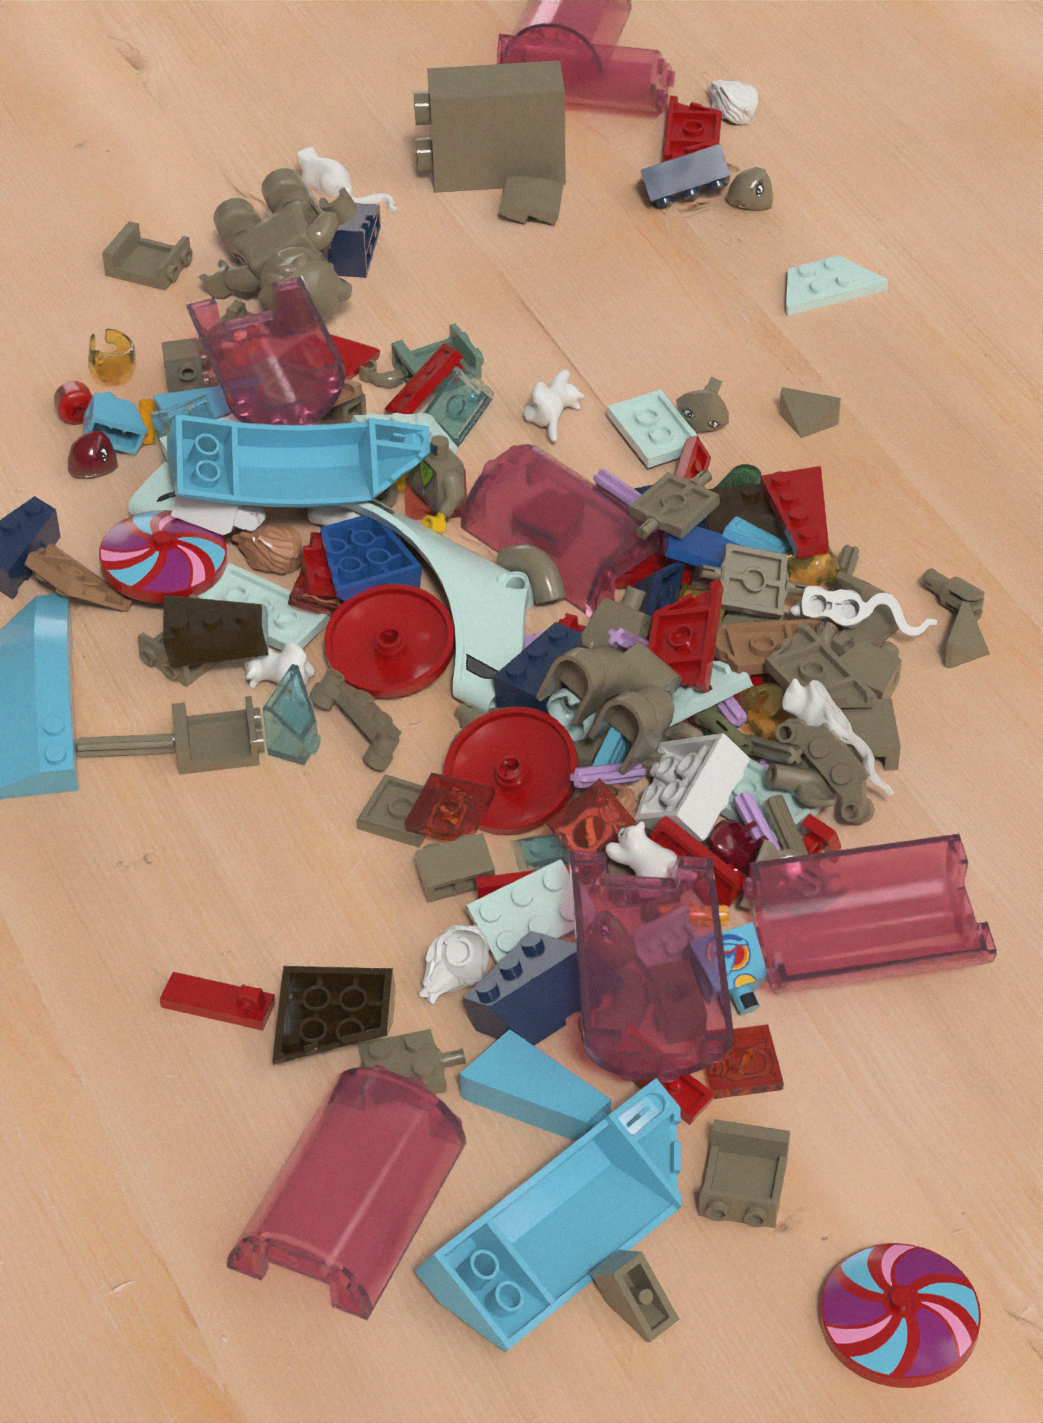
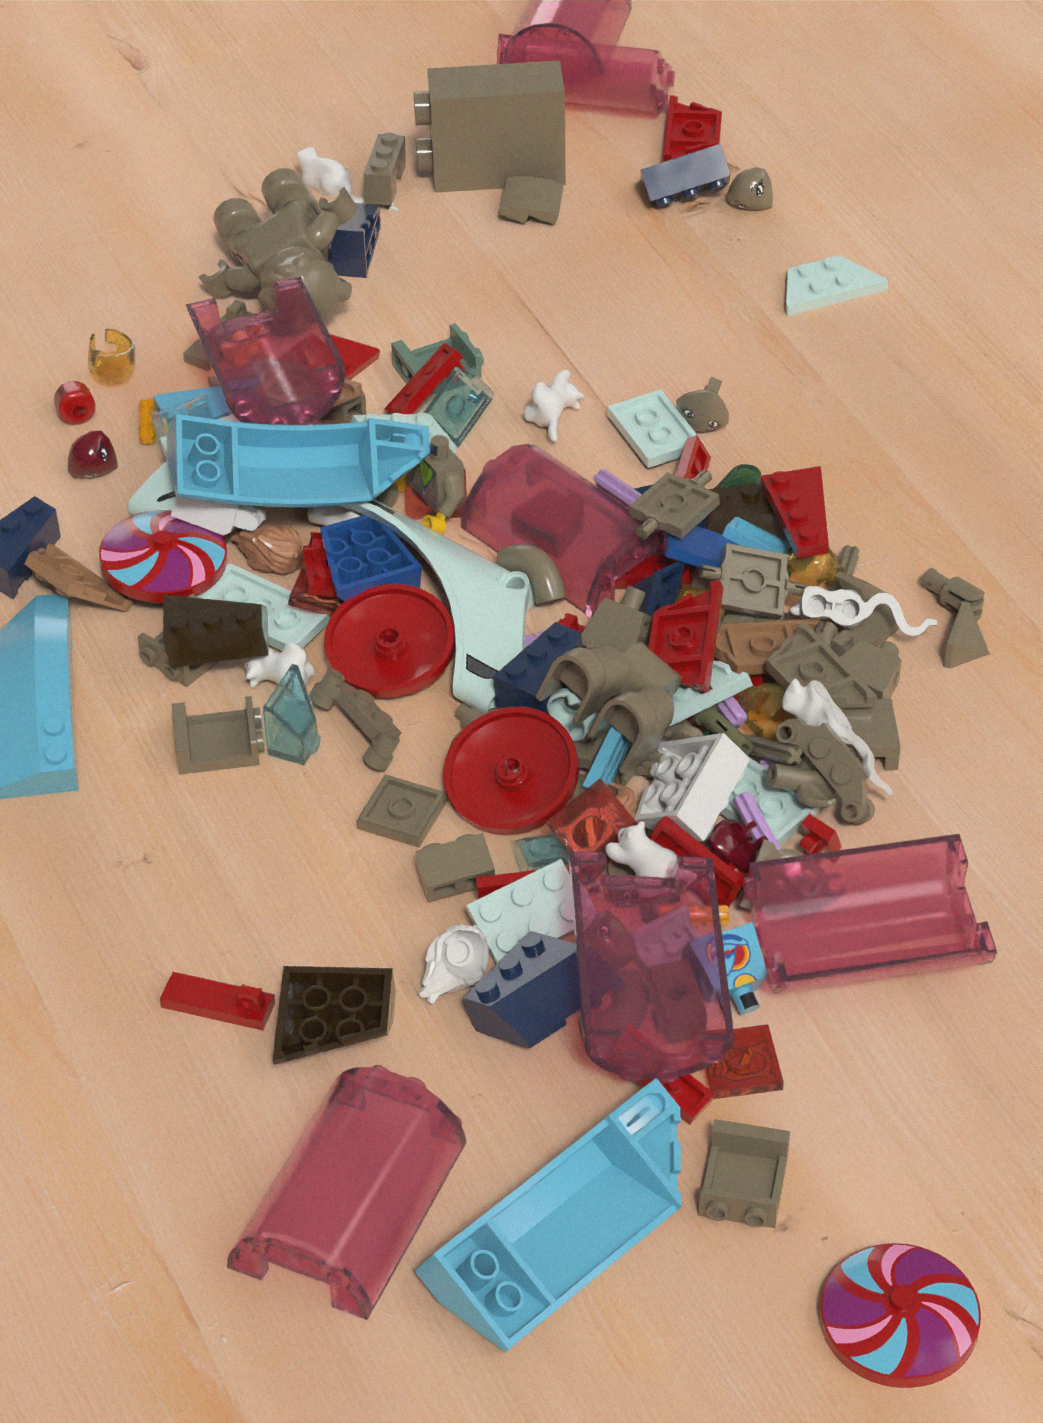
dark tan axle [76,734,176,758] -> none
medium azure torso [82,392,147,455] -> none
dark tan panel [102,221,193,291] -> none
dark tan brick [161,337,210,393] -> none
dark tan plate [339,1029,466,1106] -> none
dark tan arm [359,360,405,388] -> none
clear red tile [404,772,495,842] -> none
medium azure slope [459,1029,611,1141] -> none
lavender axle [570,762,646,788] -> none
dark tan slope [590,1250,679,1342] -> none
lavender axle [607,628,649,652] -> none
white hair [707,79,759,125] -> none
dark tan axle [764,794,816,877] -> none
dark tan slope [779,387,841,438] -> none
none -> dark tan arch [363,133,406,205]

